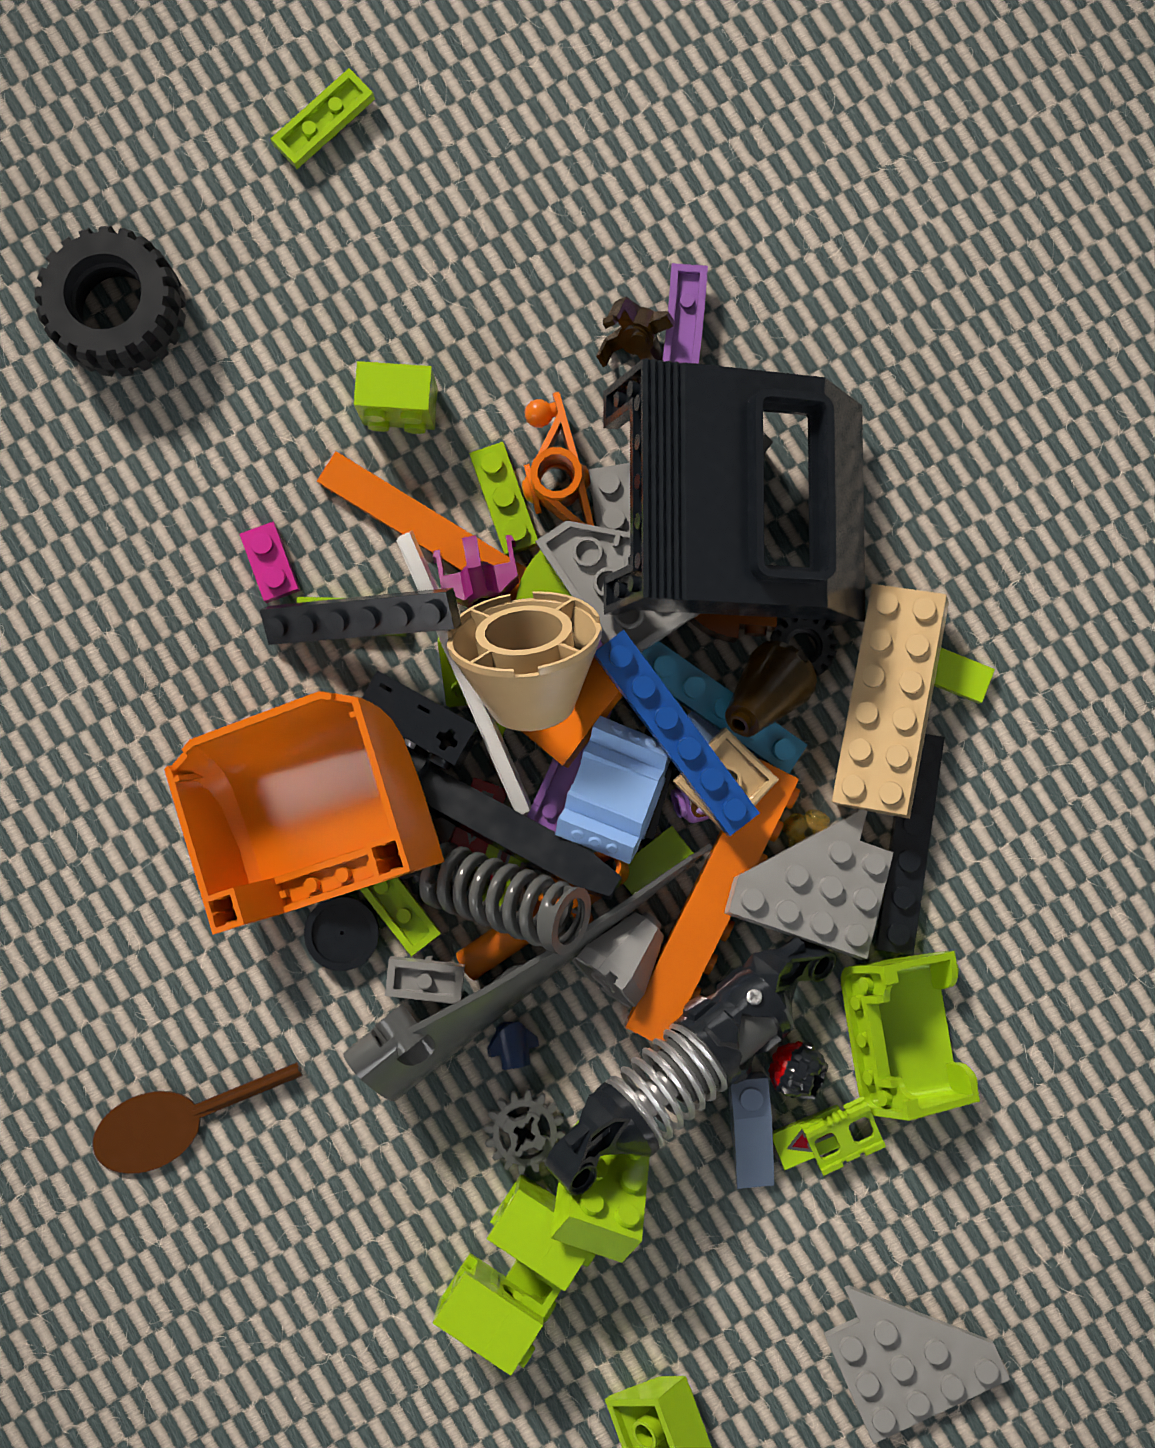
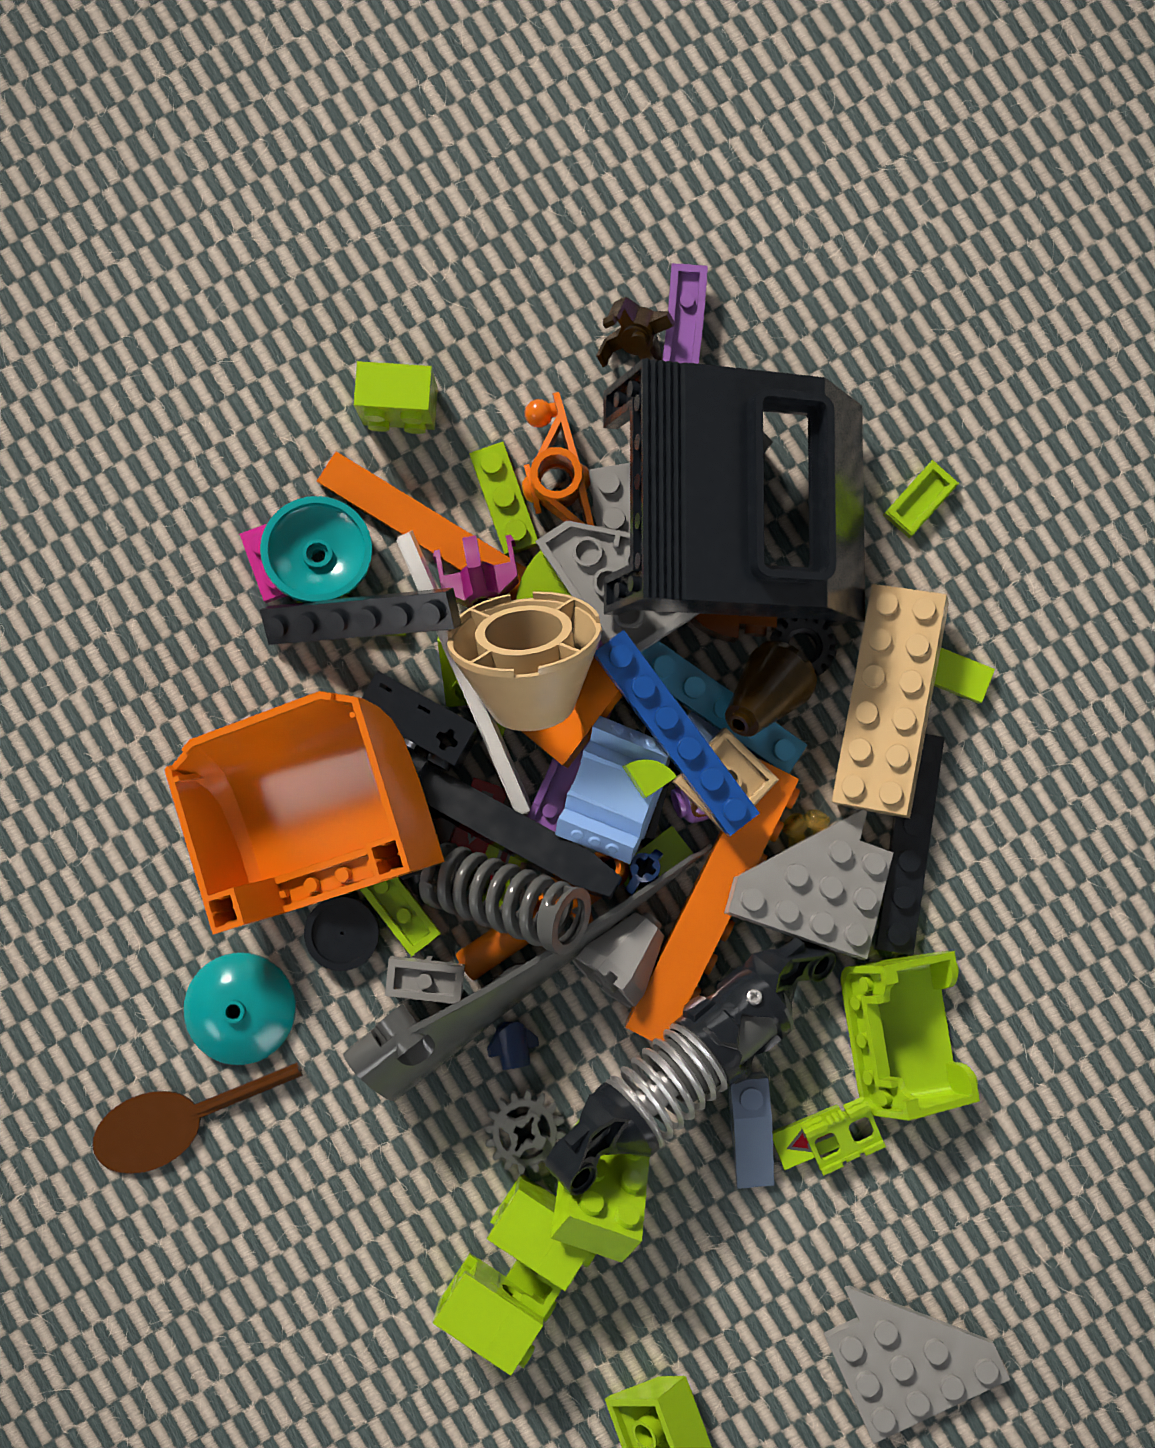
black tyre [34,226,186,377] -> none
lime plate [270,68,375,169] -> none
black piece [768,1041,828,1100] -> none
none -> teal dish [184,952,296,1065]
none -> teal dish [260,496,372,603]
none -> lime tile [622,759,677,798]
none -> dark blue piece [625,849,664,896]
none -> lime tile [883,460,959,539]

